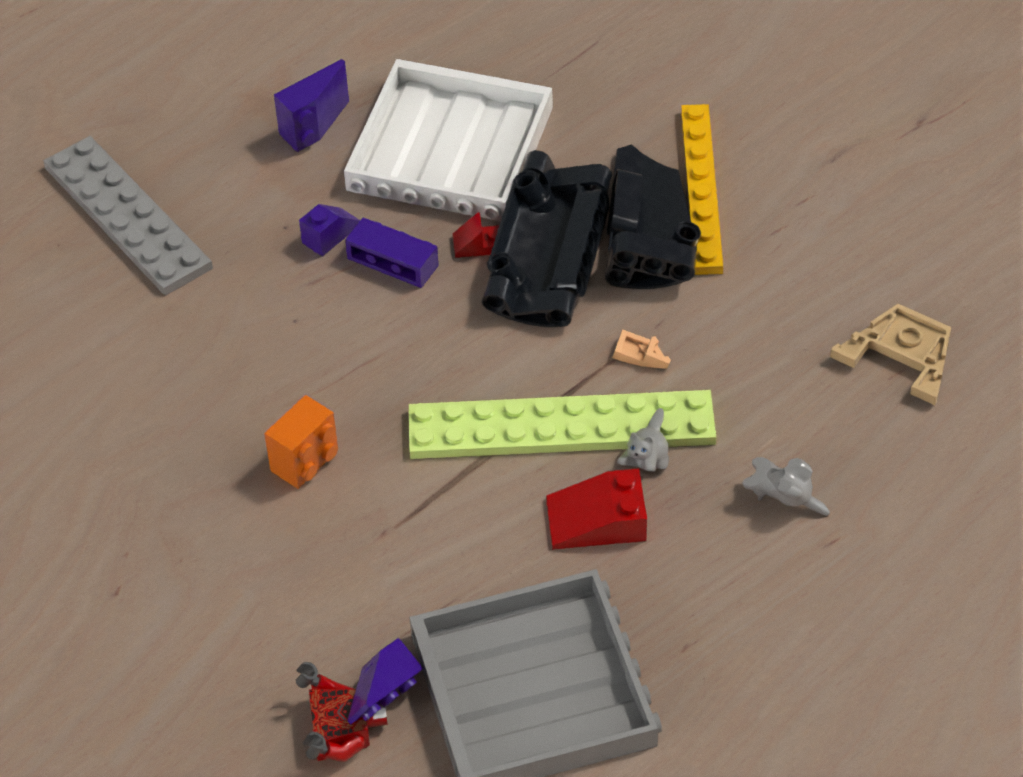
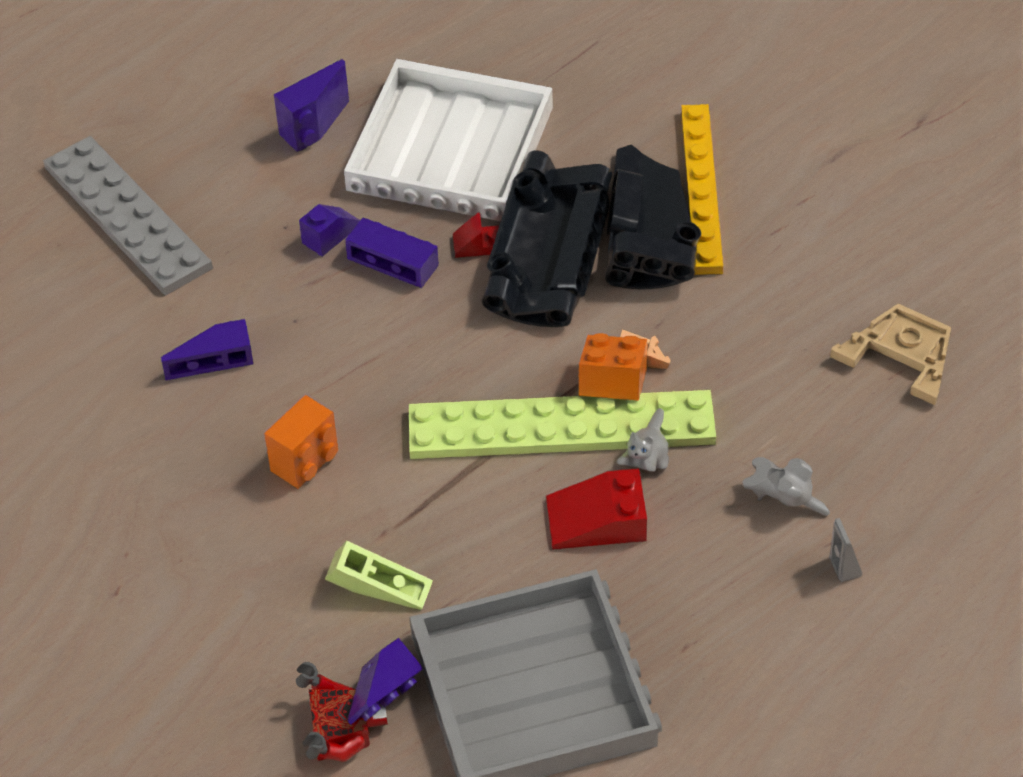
none -> dark purple slope [161,319,254,380]
none -> yellowish green slope [325,541,433,610]
none -> orange brick [579,333,647,401]
none -> light grey slope [829,518,862,582]

